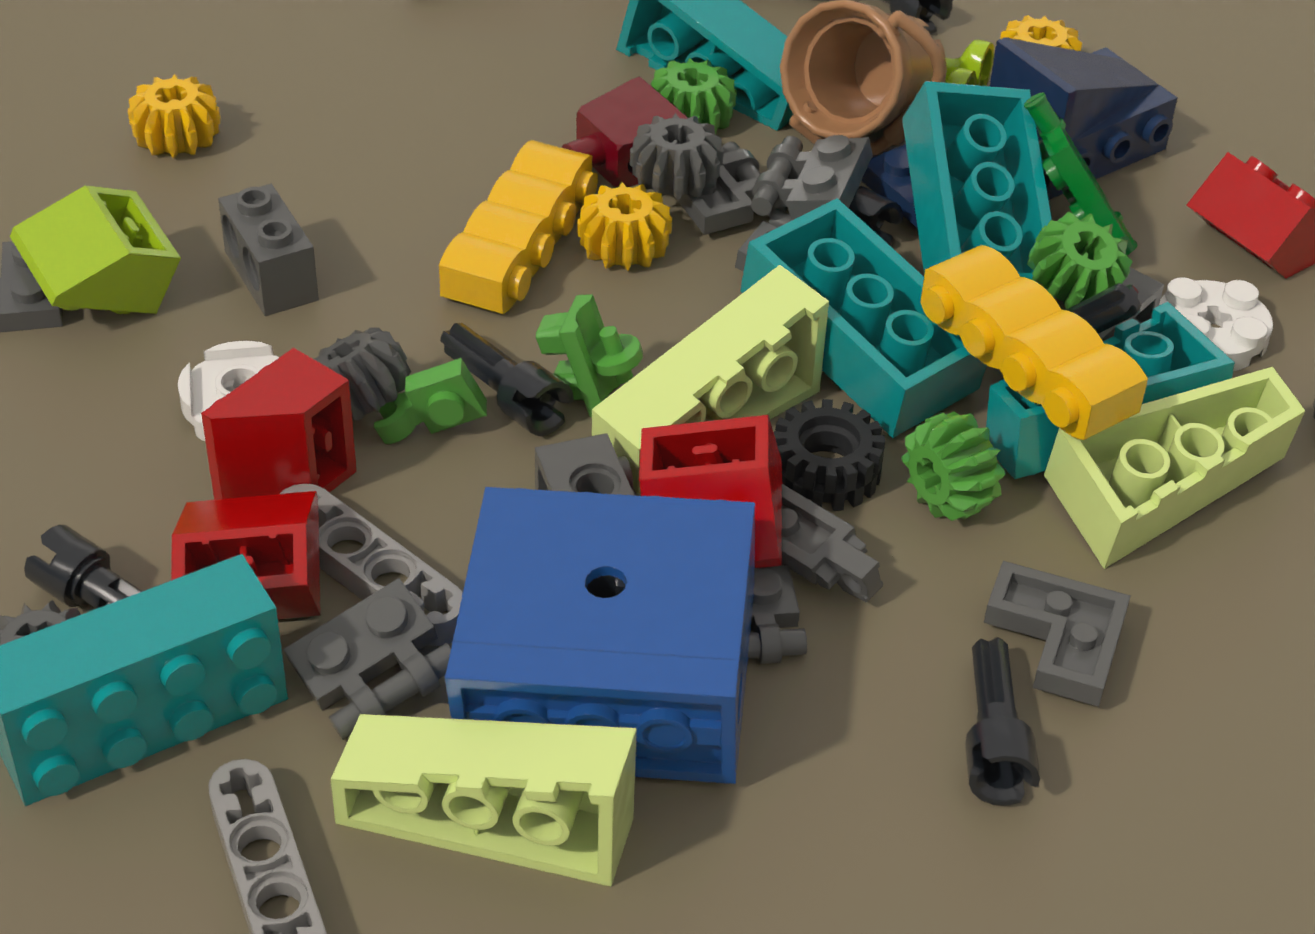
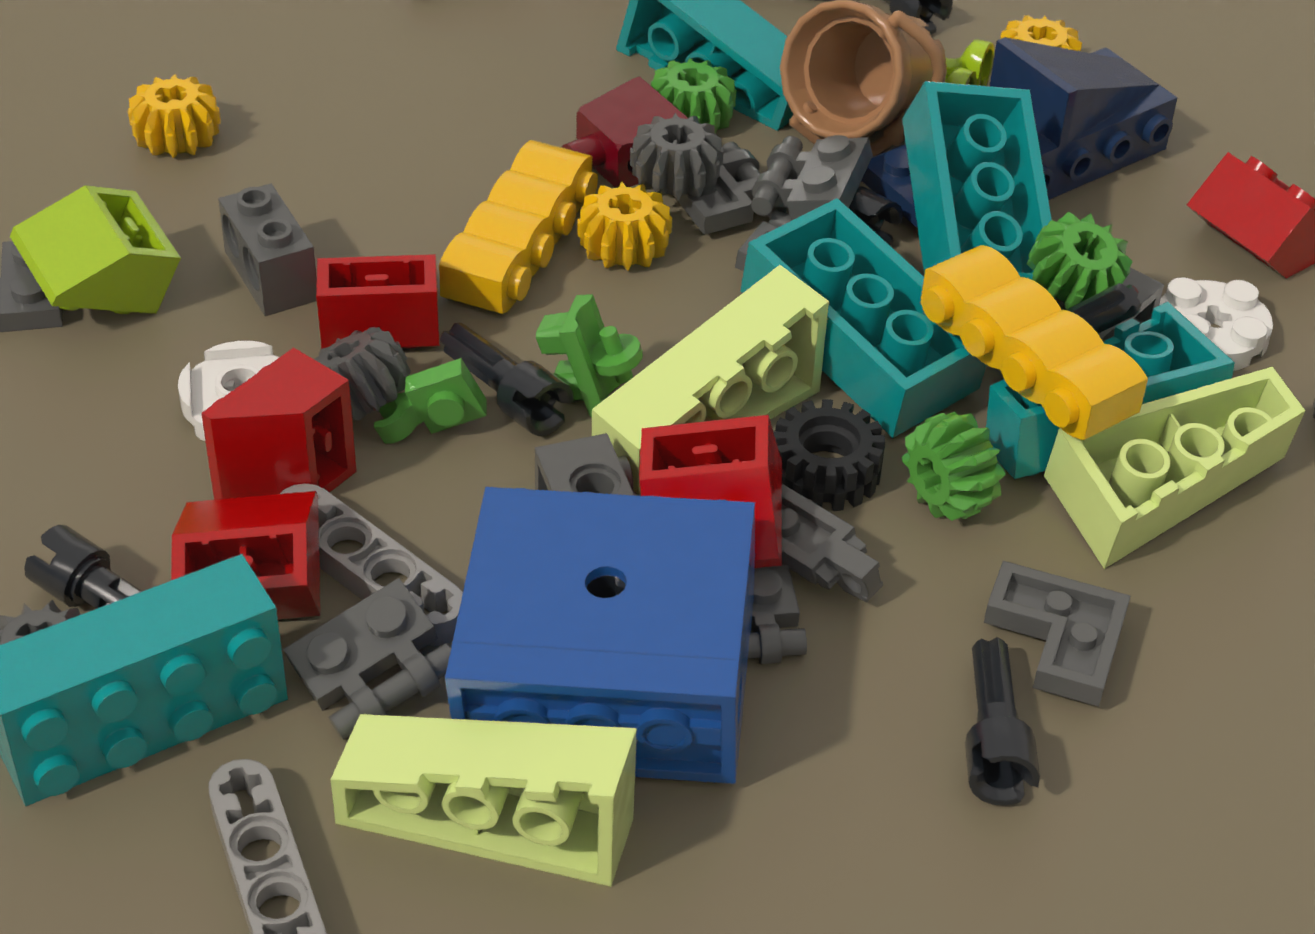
green plate [1024,92,1138,255] -> none
none -> red slope [316,254,440,349]

